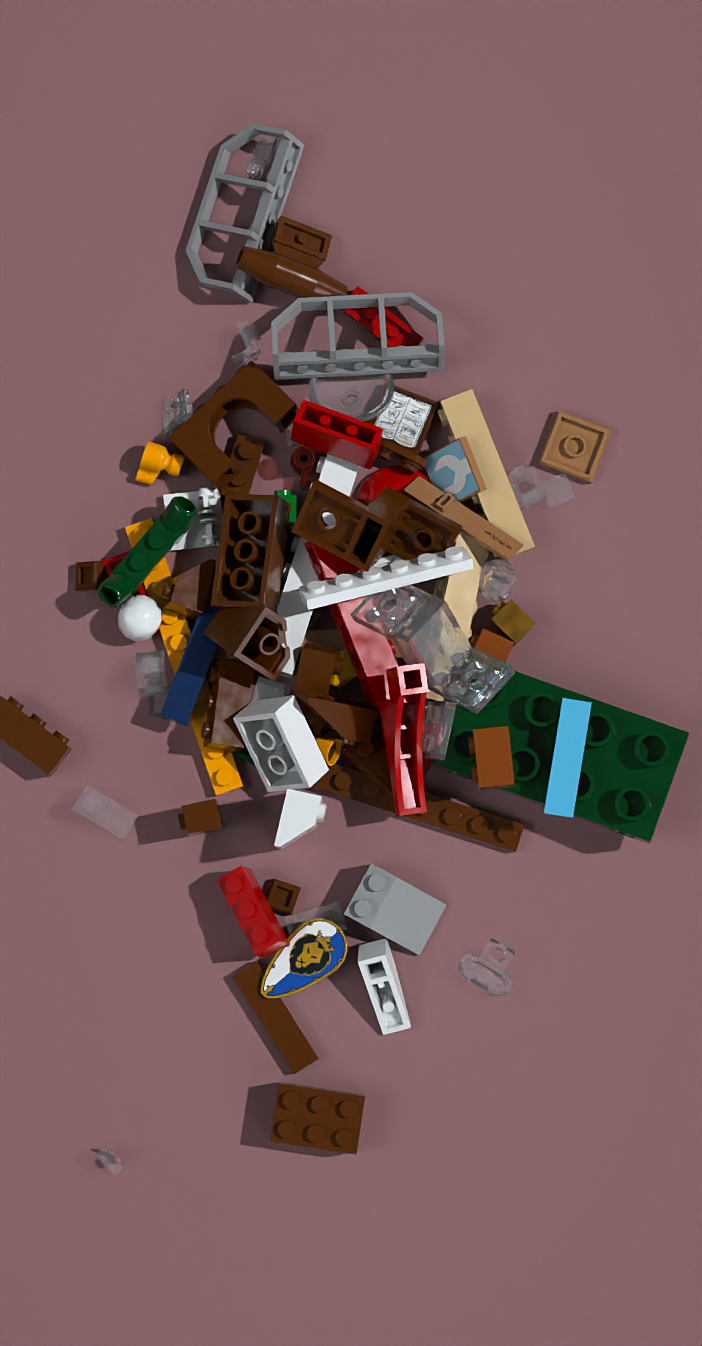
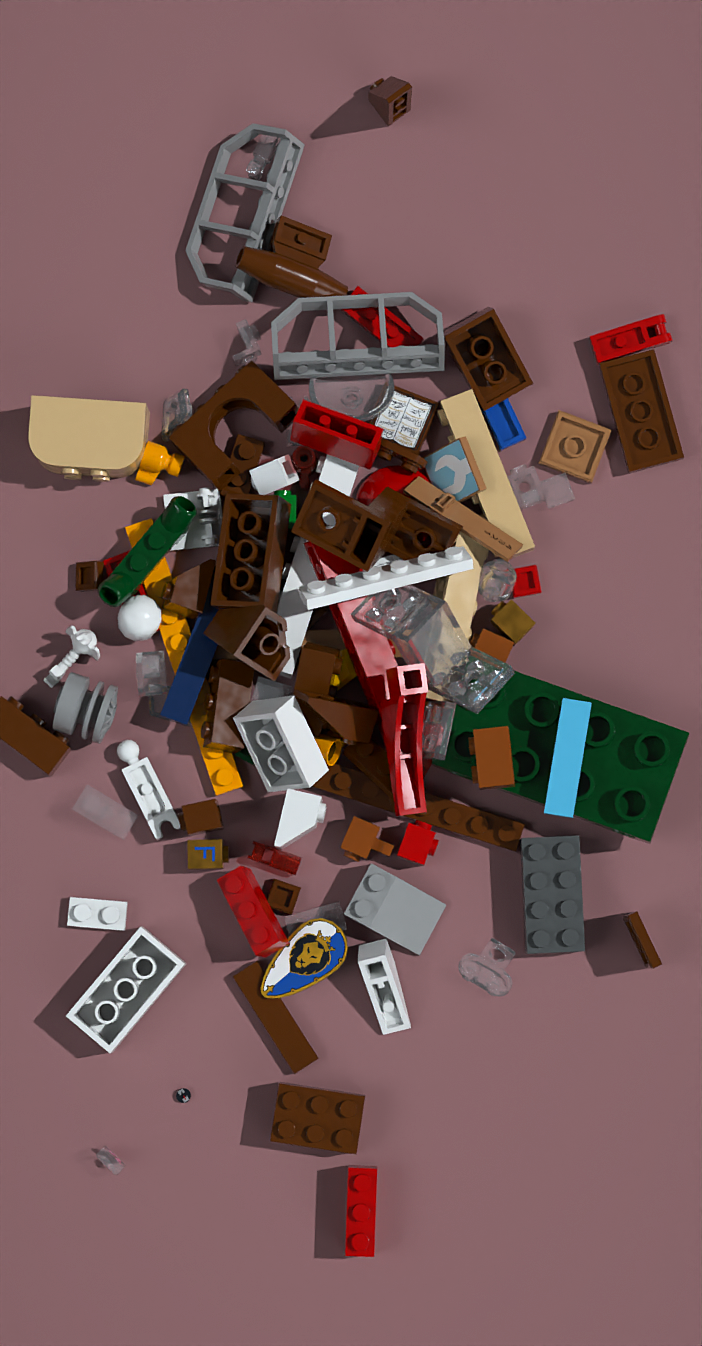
none -> tan brick [28,395,150,482]
none -> white piece [43,625,100,688]
none -> light grey wheel [53,672,118,744]
none -> white brick [66,927,187,1053]
none -> white plate [67,897,128,931]
none -> white plate [117,740,181,840]
none -> black piece [176,1088,191,1103]
none -> pearl gold brick [187,839,229,869]
none -> clear red bar [247,841,302,876]
none -> white brick [249,454,300,495]
none -> dark orange brick [340,816,394,862]
none -> red brick [345,1165,377,1257]
none -> reddish brown slope [368,76,412,126]
none -> red brick [397,820,439,866]
none -> reddish brown slope [444,307,534,411]
none -> blue tile [477,398,526,451]
none -> red tile [508,565,542,599]
none -> dark grey brick [520,835,585,954]
none -> red plate [589,314,673,365]
none -> reddish brown plate [599,349,684,473]
none -> reddish brown tile [623,911,662,969]

